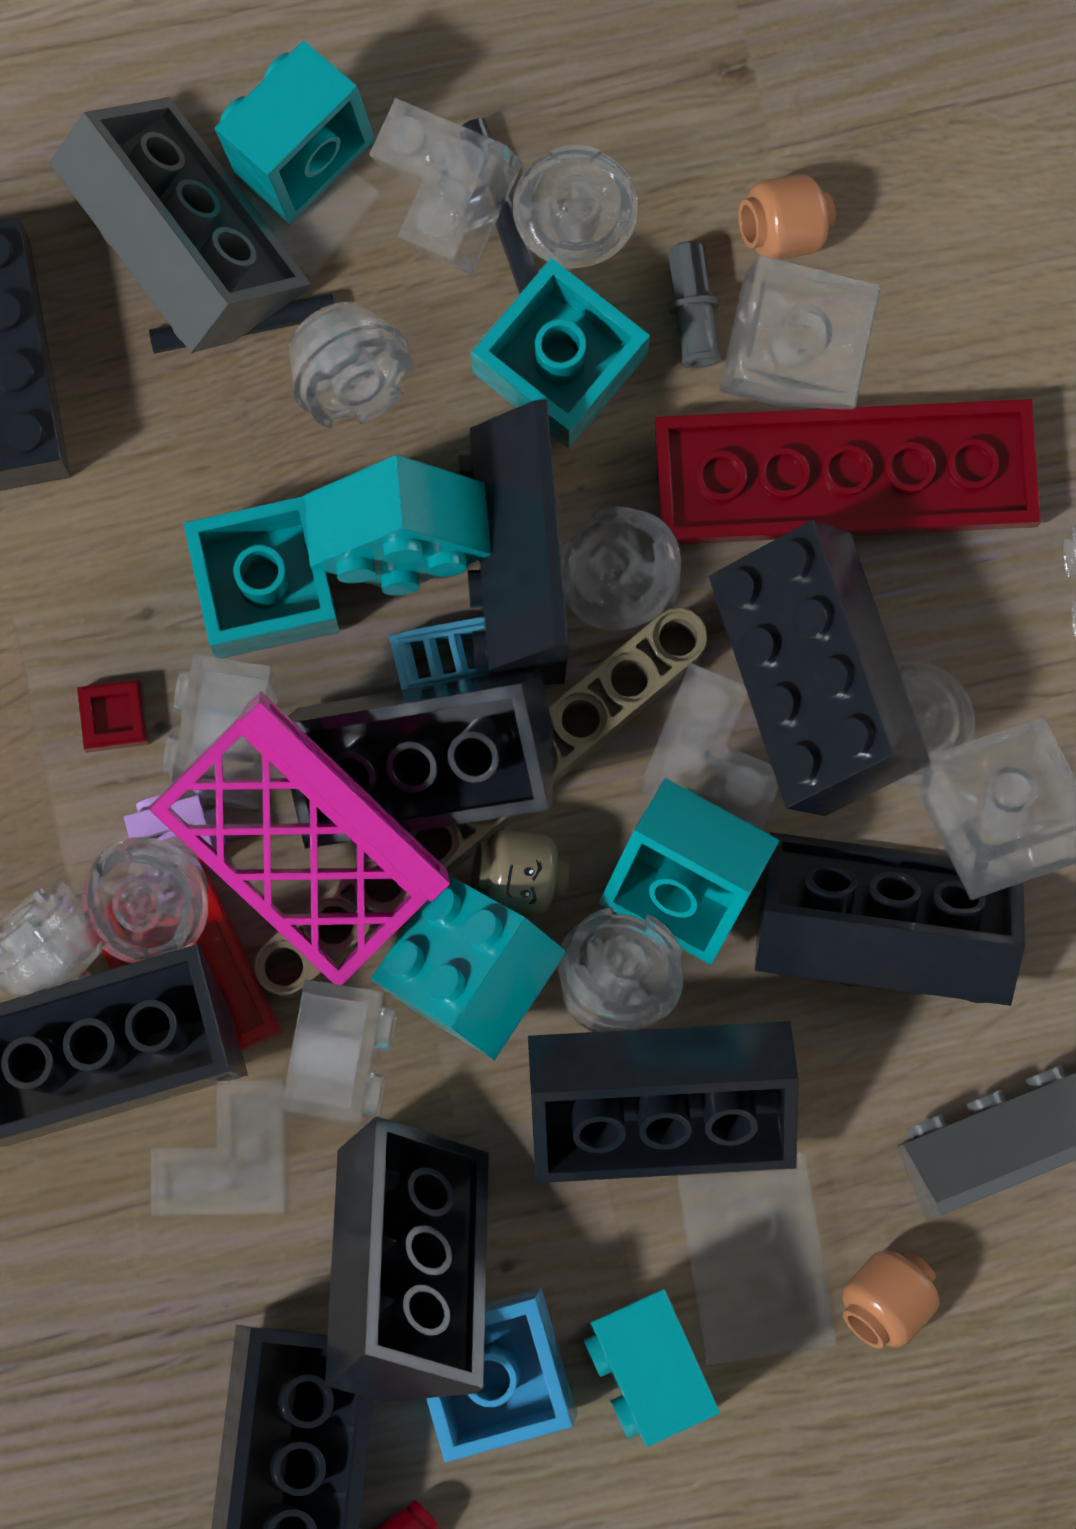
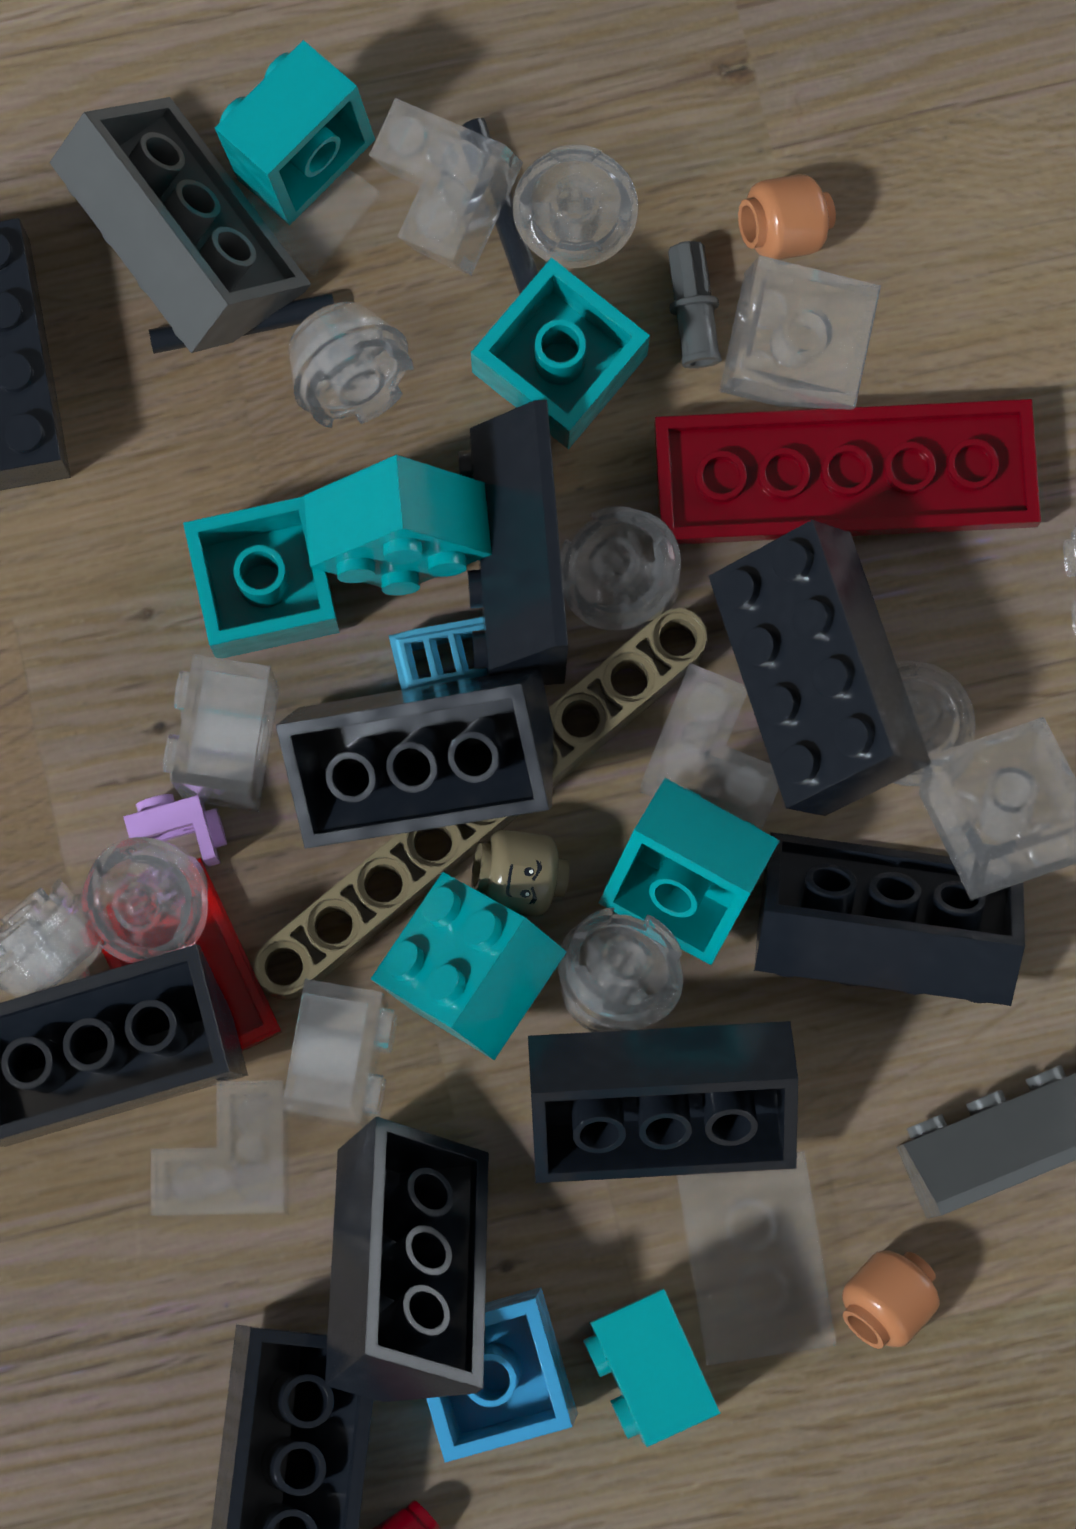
dark red tile [77,679,149,753] -> none
dark pink fence [149,691,450,988] -> none

